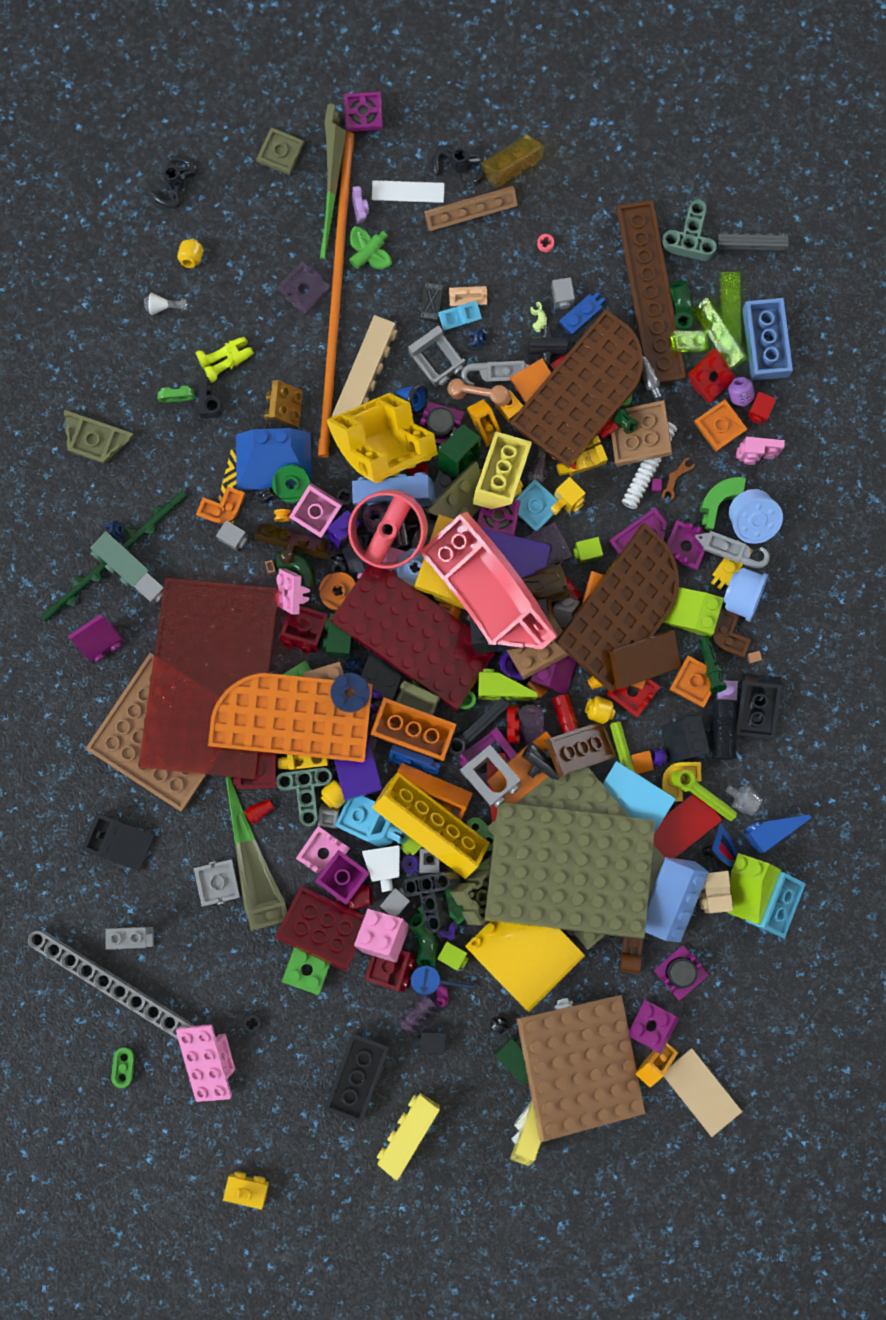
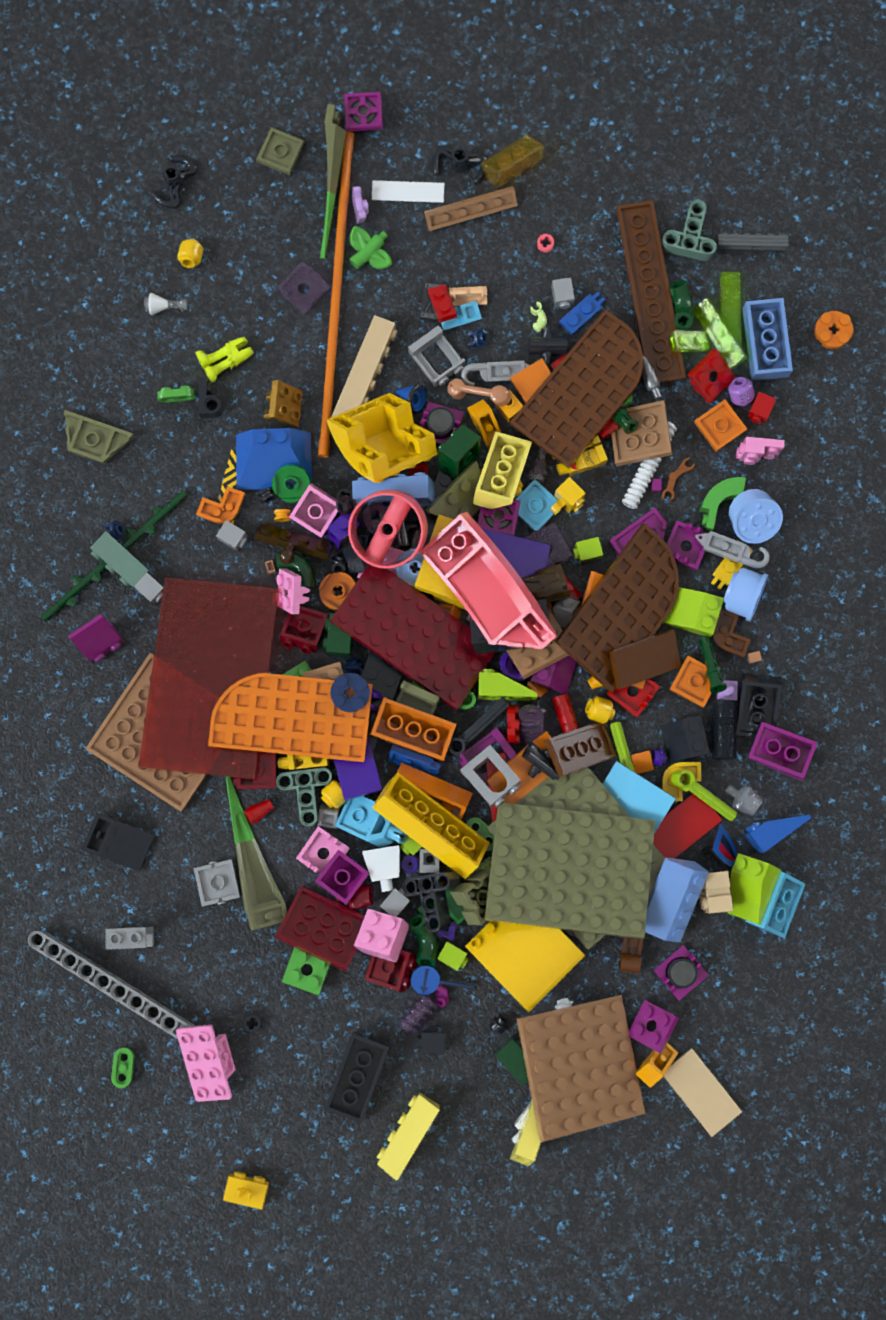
none -> black plate [336,495,357,515]
none -> red plate [428,284,457,323]
none -> magenta slope [748,722,818,782]
none -> orange plate [814,311,853,349]

